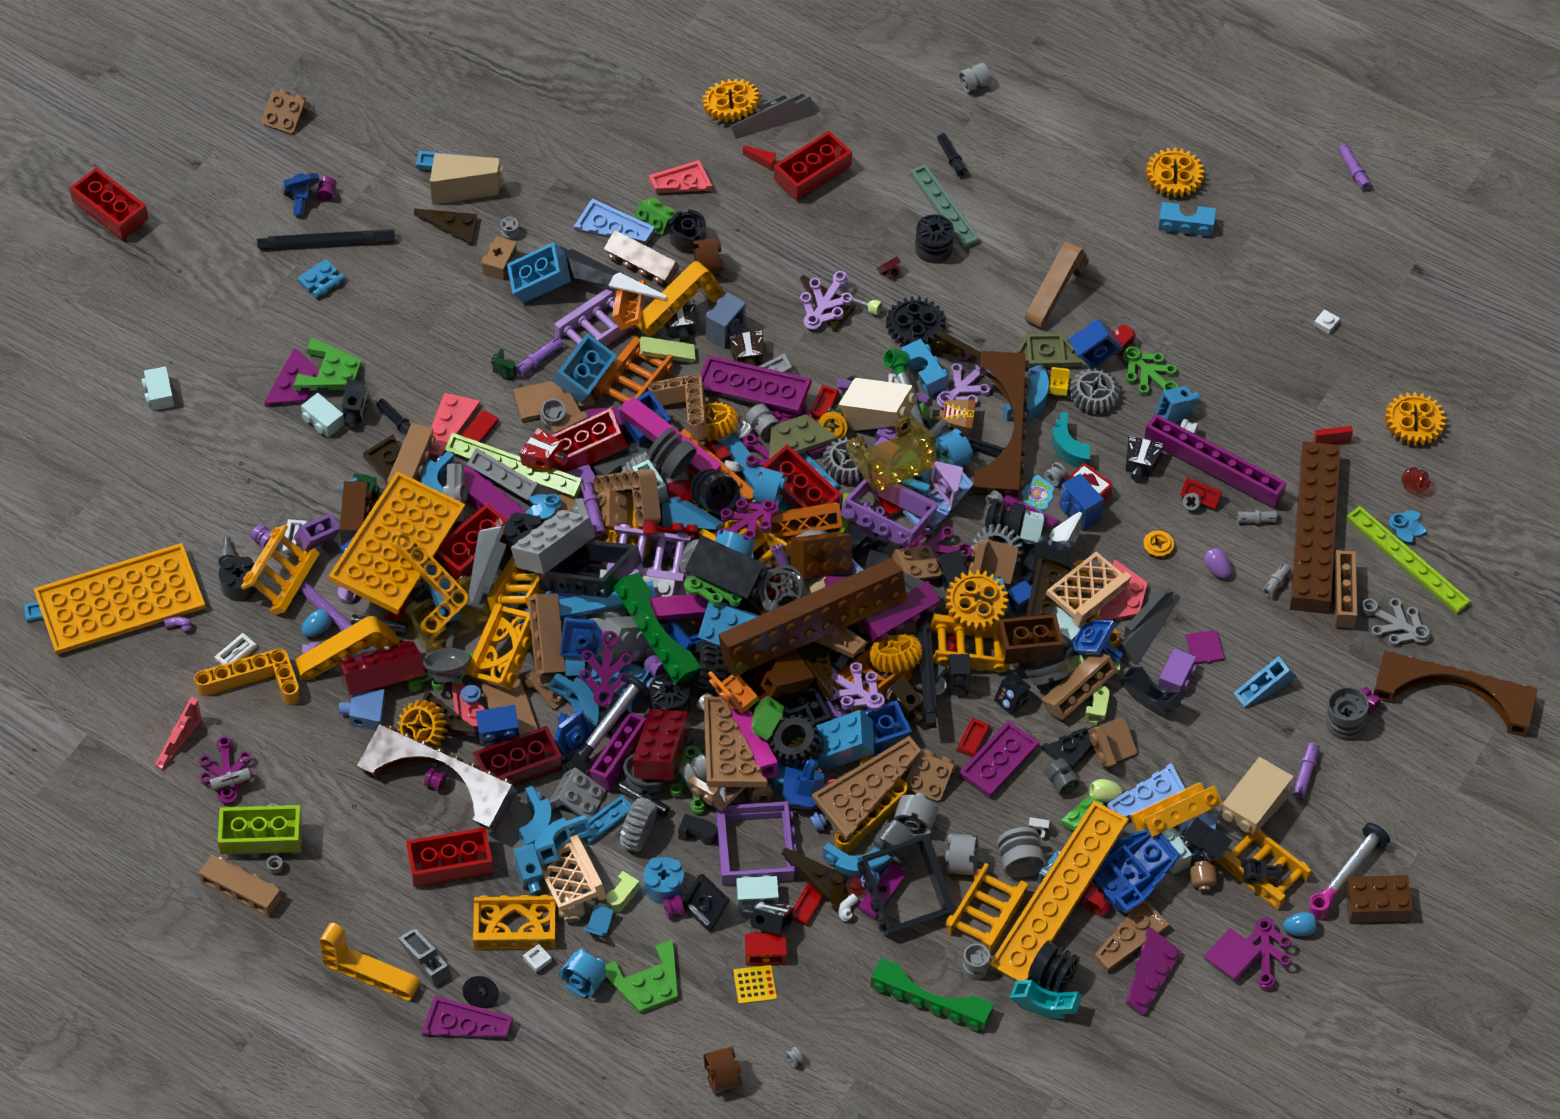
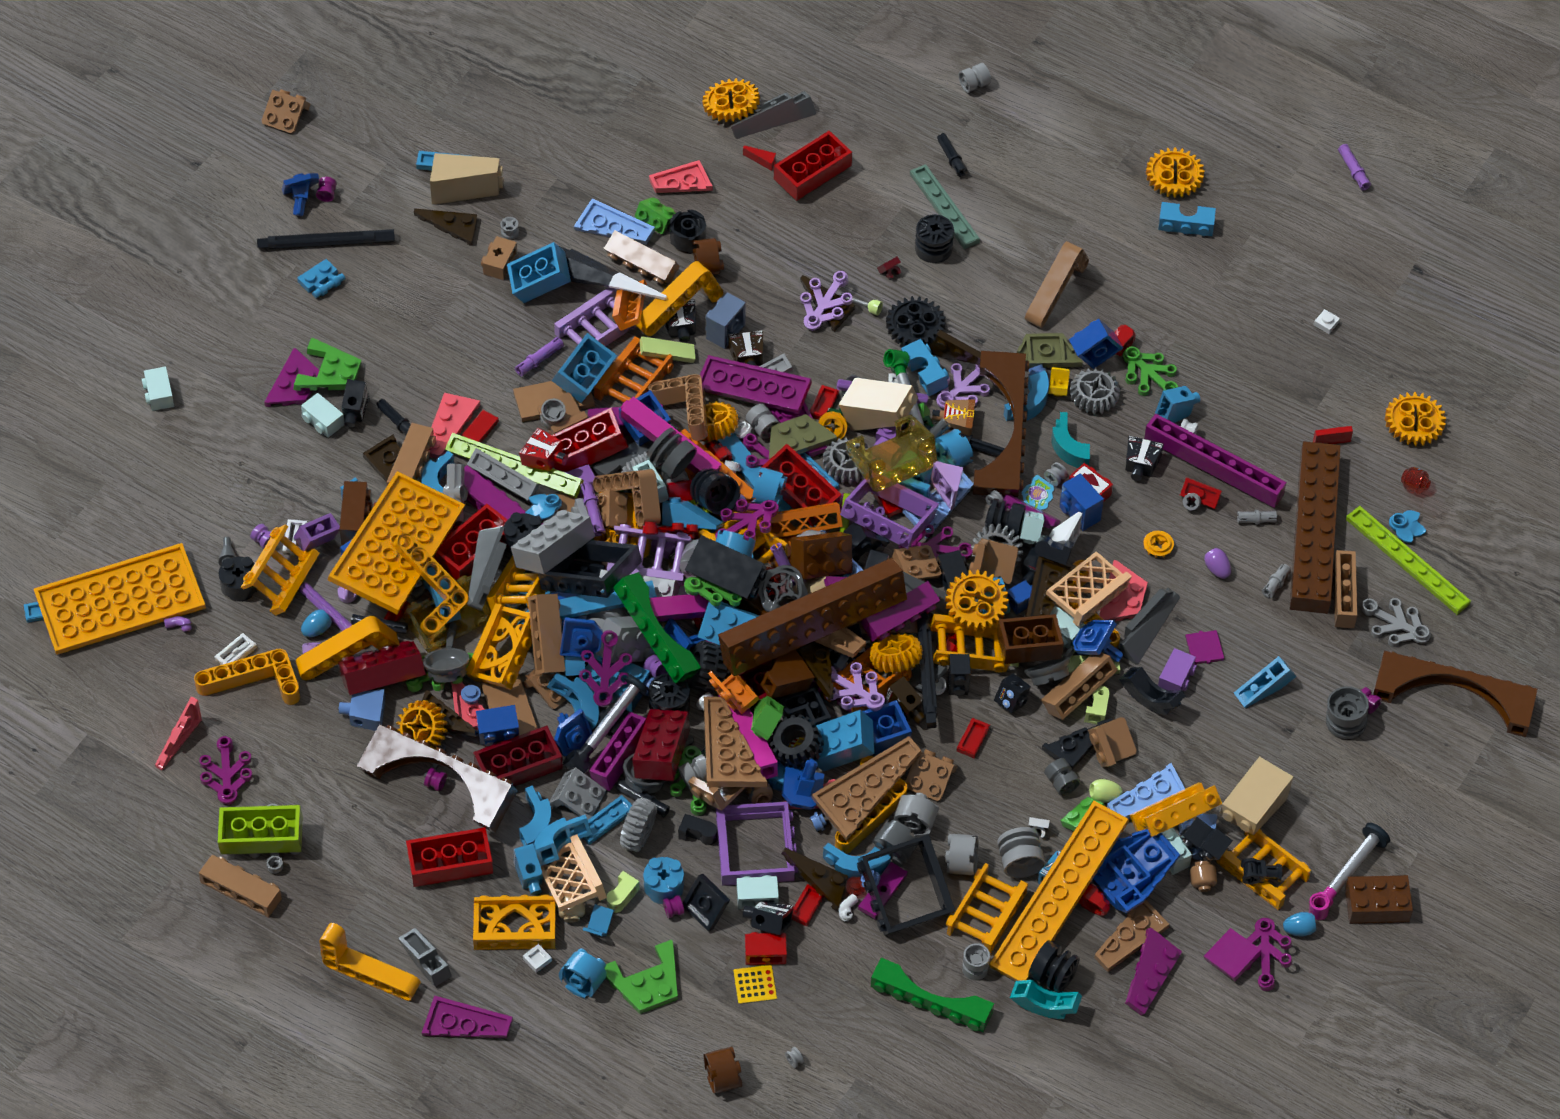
red brick [70,167,149,240] -> none
light grey pin [210,768,252,791] -> none
dark green bracket [353,474,380,501] -> none
black piece [462,976,499,1008] -> none
dark green bracket [491,348,516,380] -> none
medium lavender arm [824,700,849,719] -> none
magenta plate [959,721,1039,798] -> none
medium lavender pin [1292,743,1320,799] -> none

